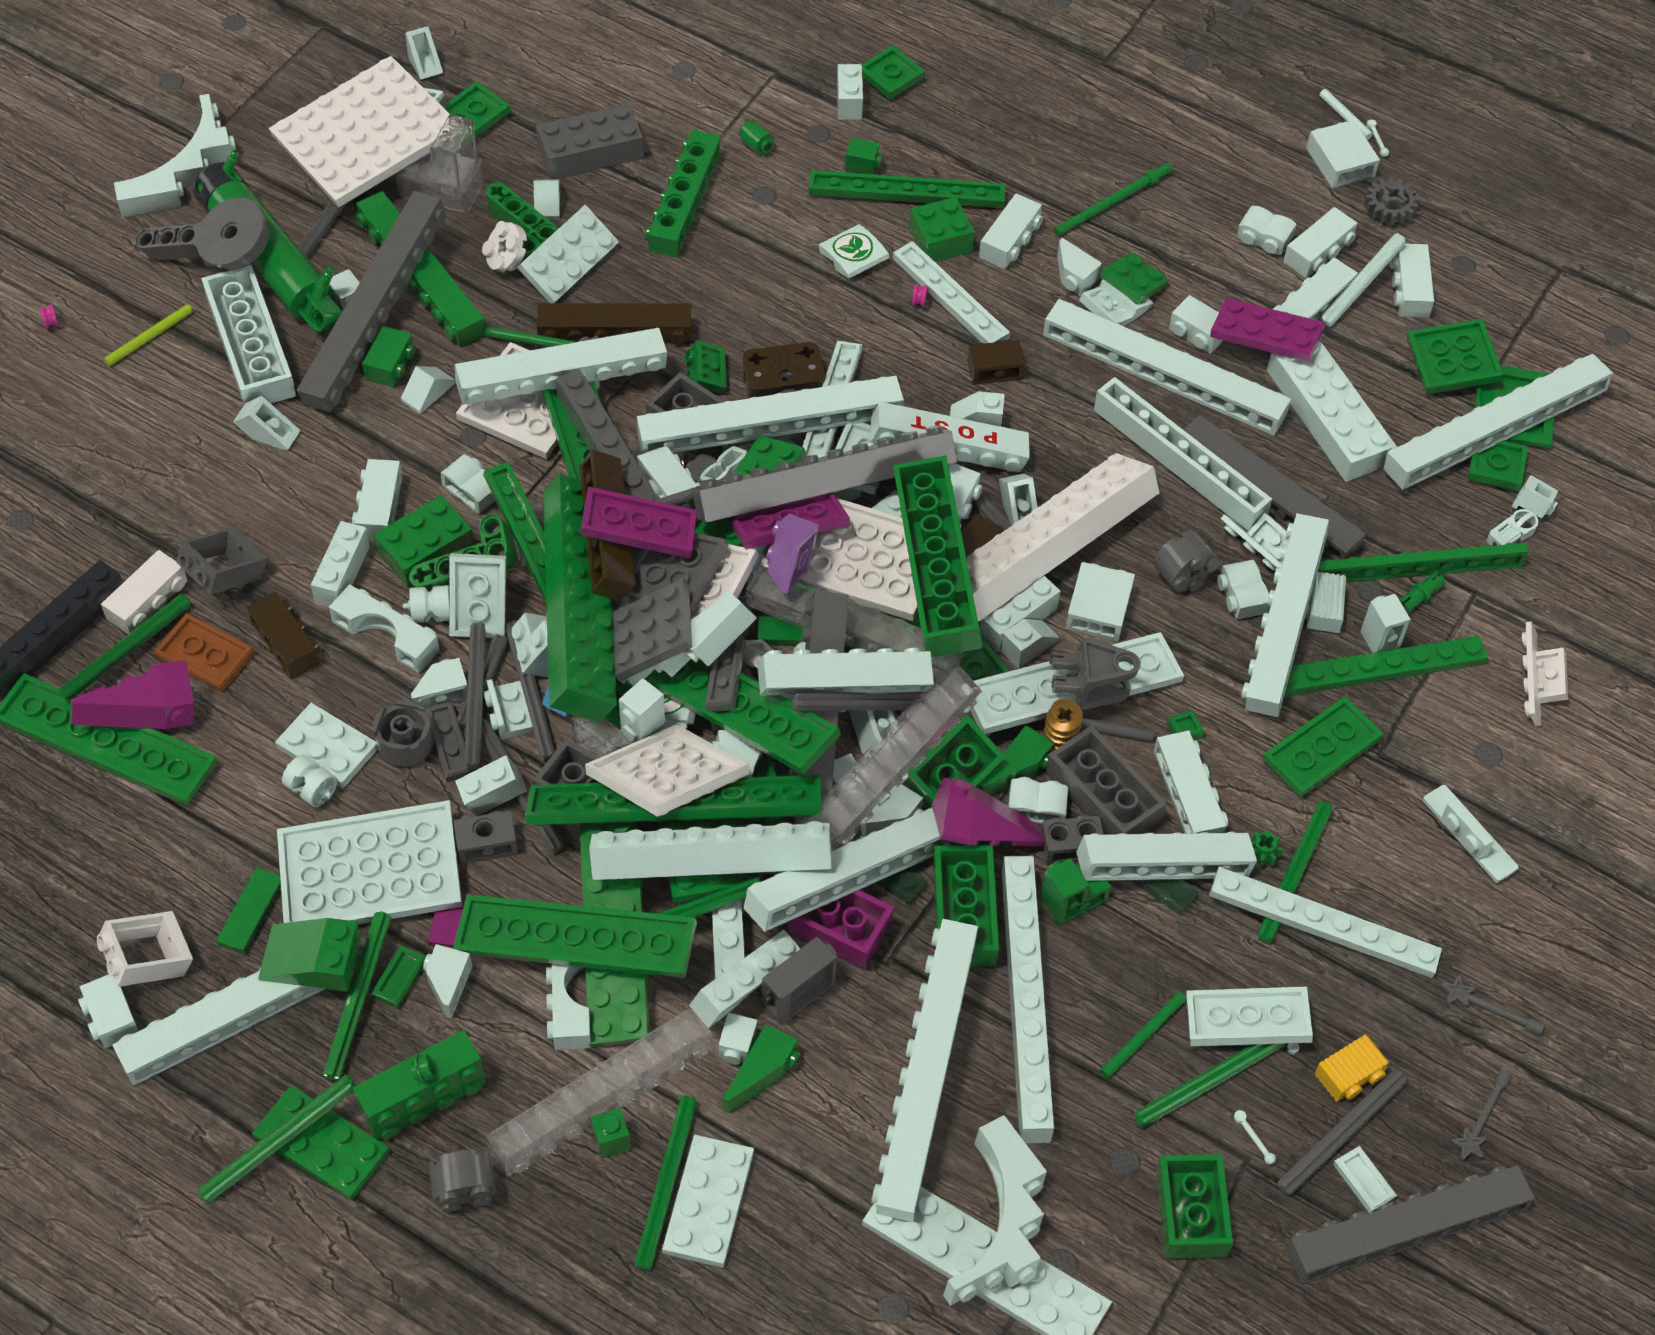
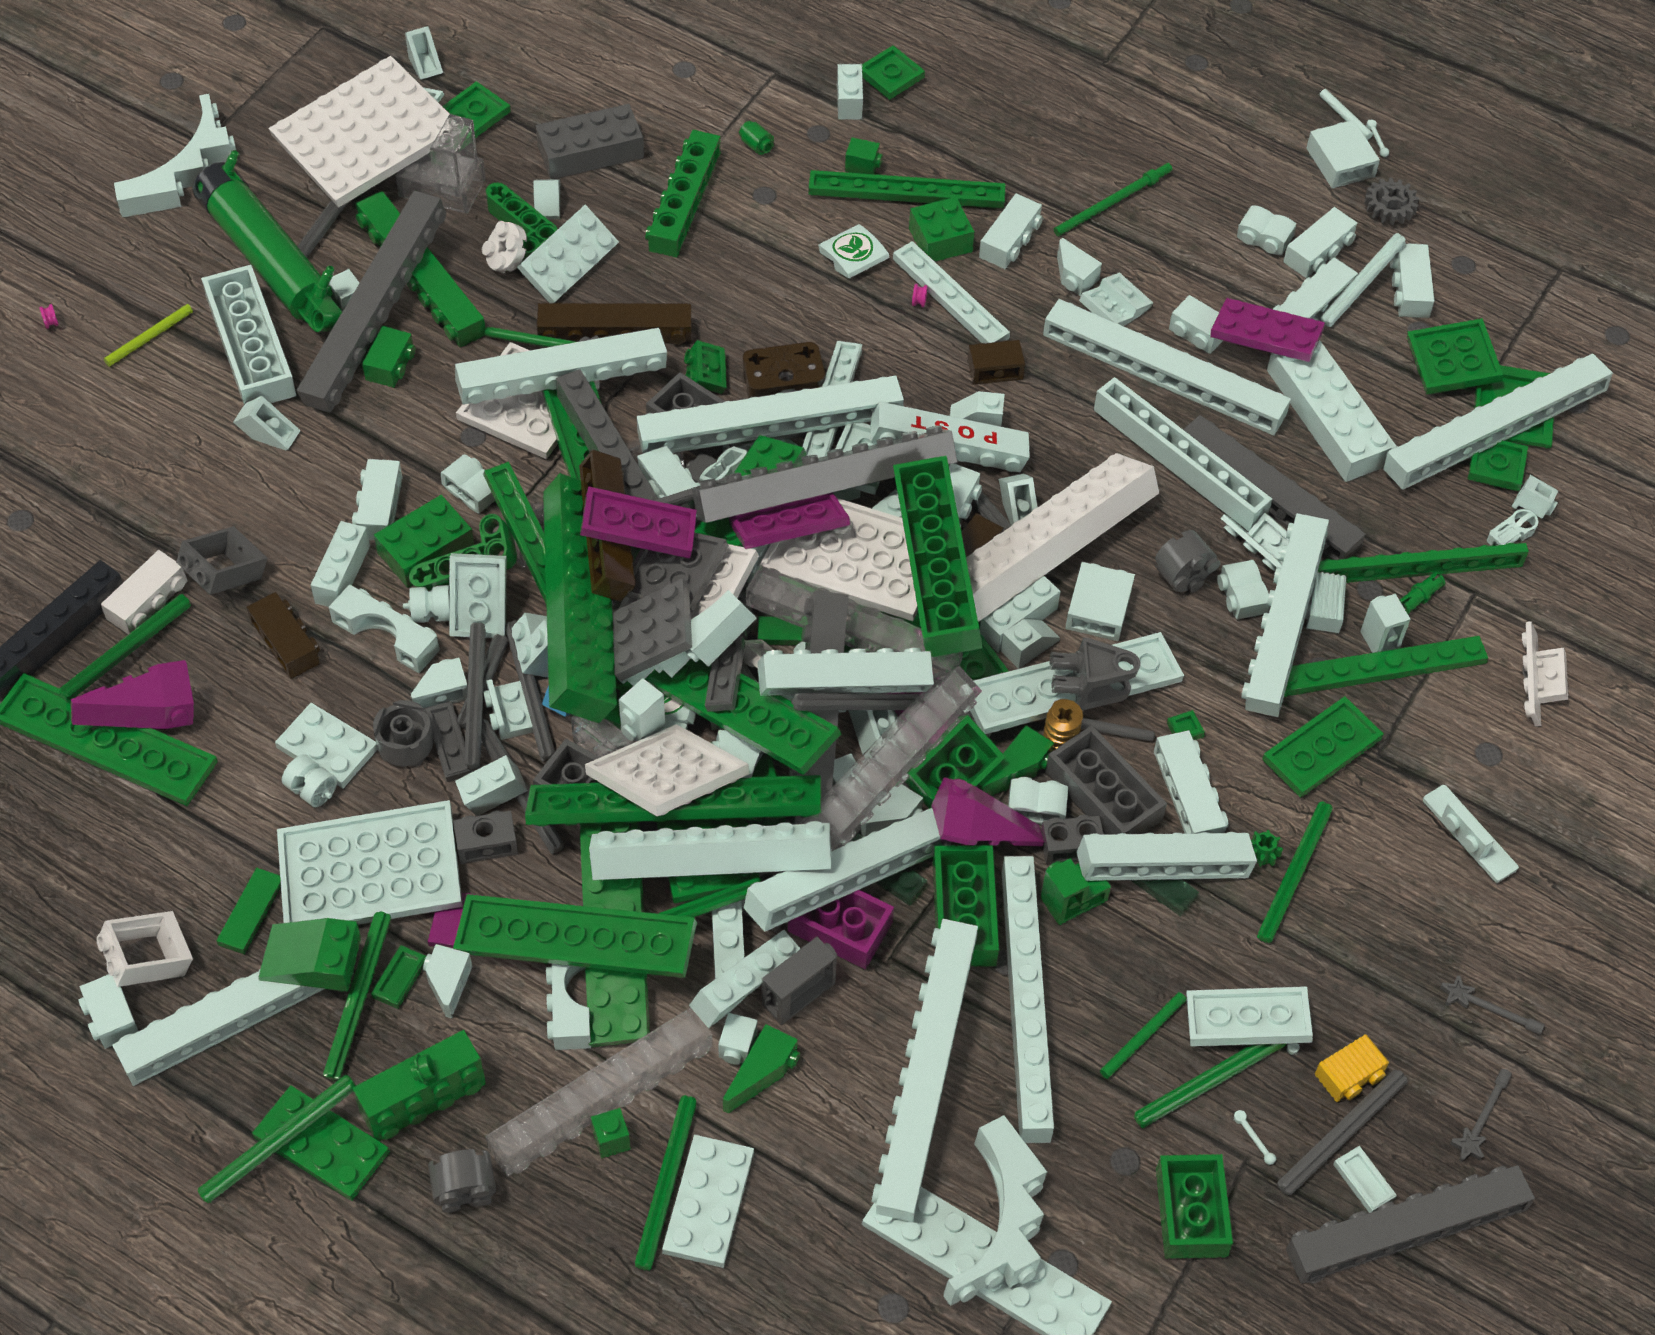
dark grey beam [135,197,269,270] -> none
dark orange tile [153,613,255,693] -> none
light aqua slope [401,366,456,414] -> none
medium lavender slope [767,513,819,594] -> none
green plate [1100,252,1169,304] -> none
light aqua plate [1209,867,1442,978] -> none

